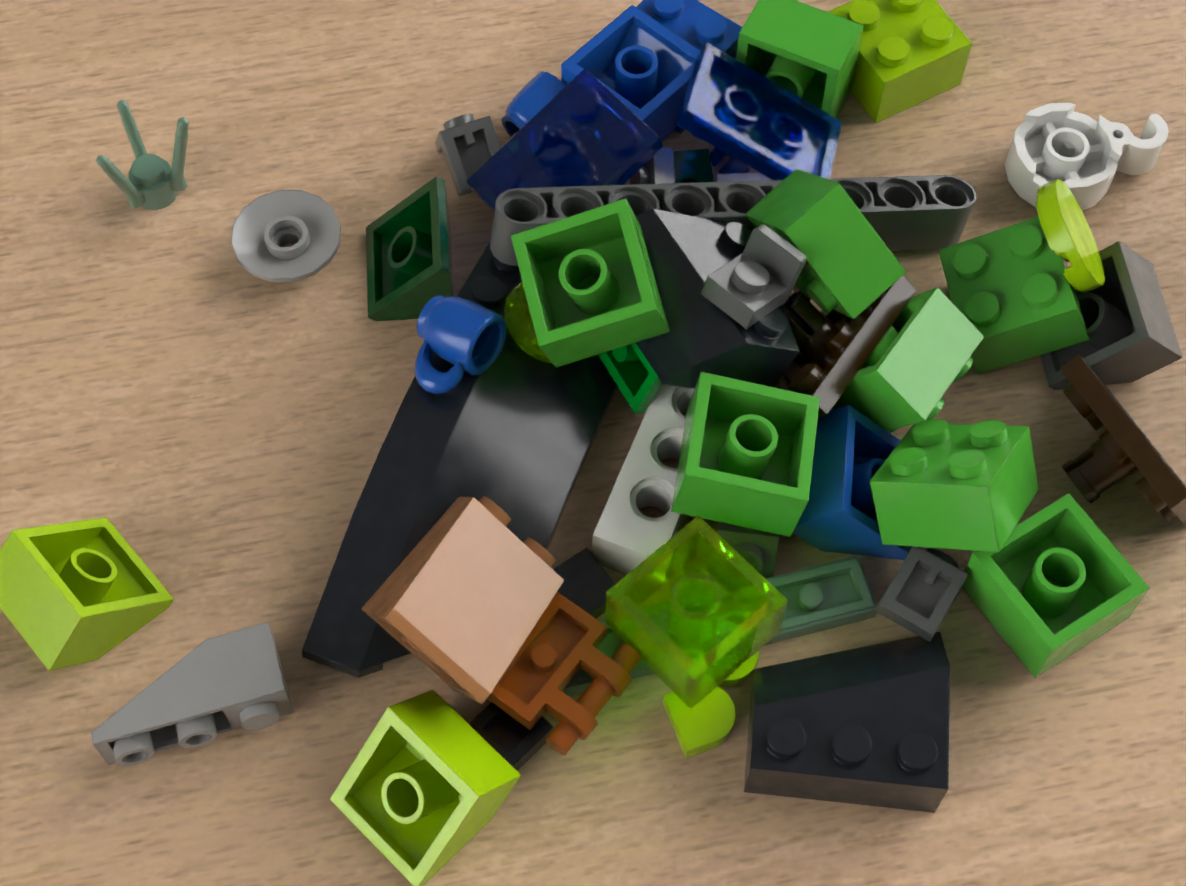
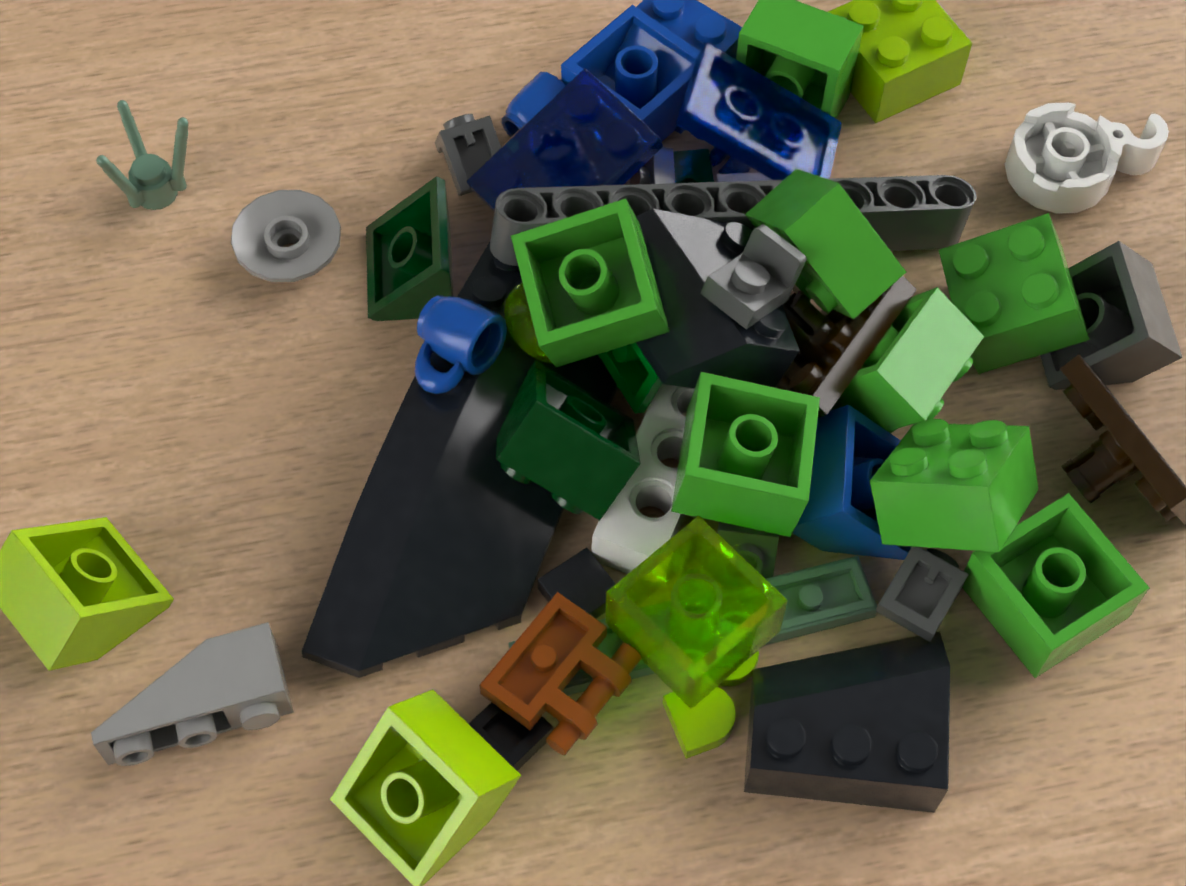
slope [362,496,564,704] -> none
lime tile [1036,179,1105,293] -> none
none -> dark green slope [496,360,641,521]

